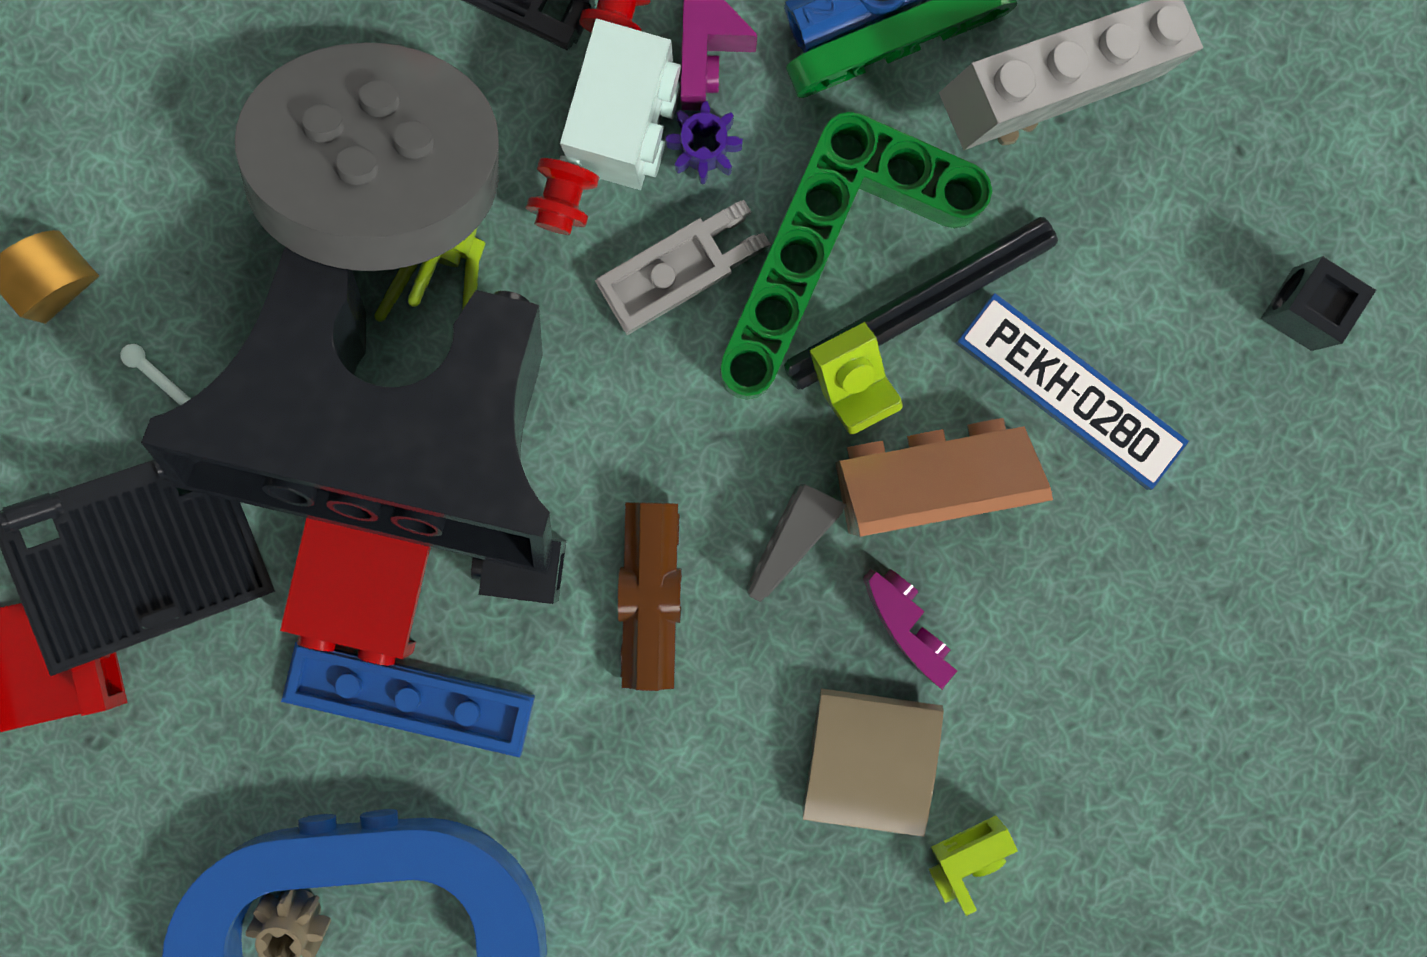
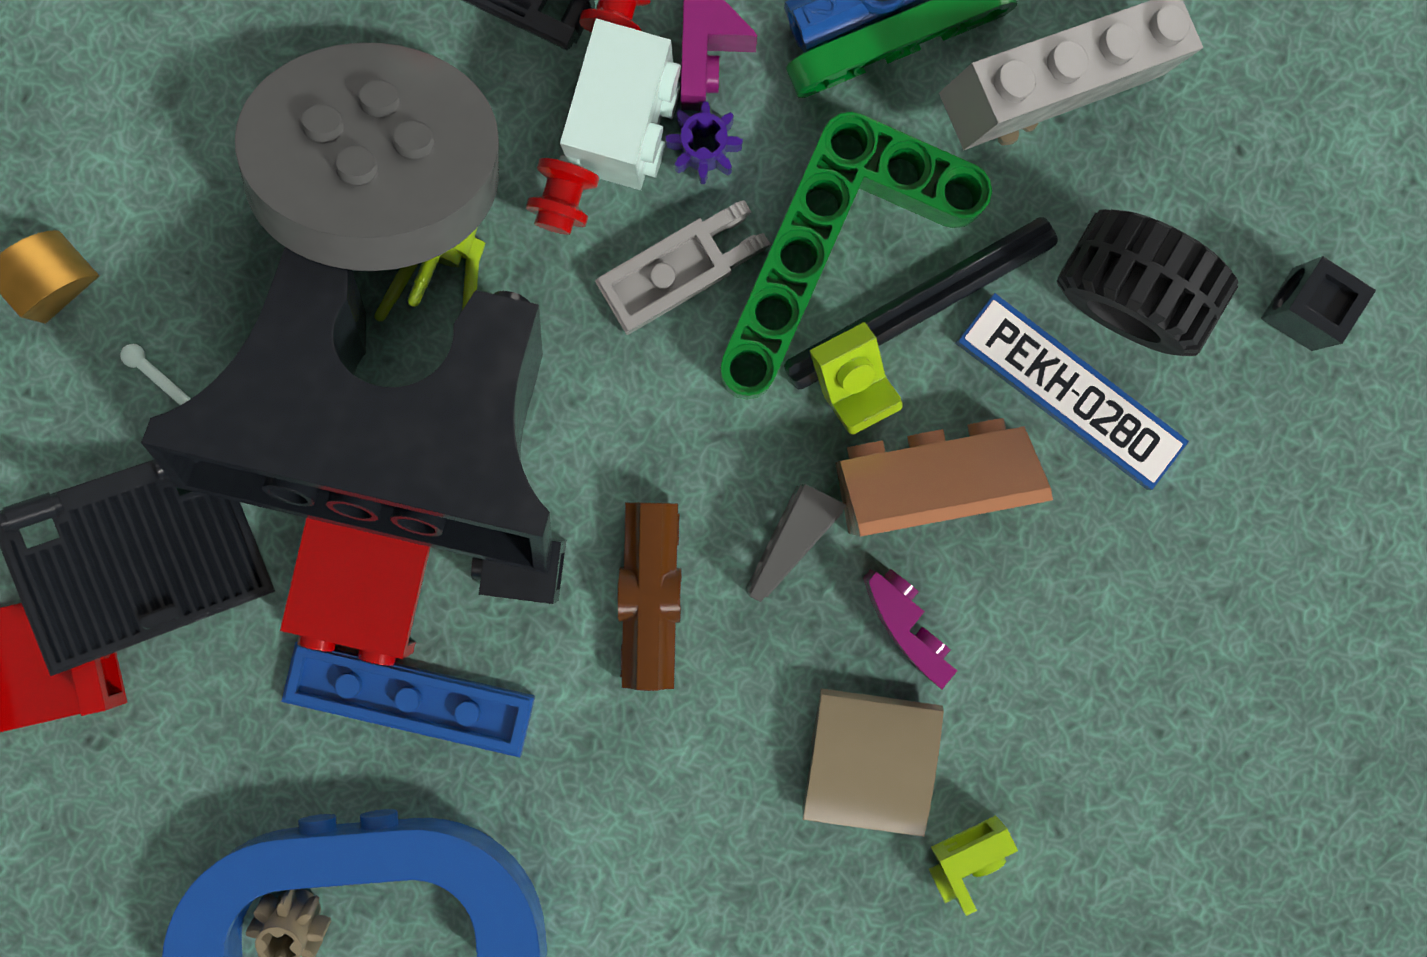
none -> black tyre [1057,209,1239,356]

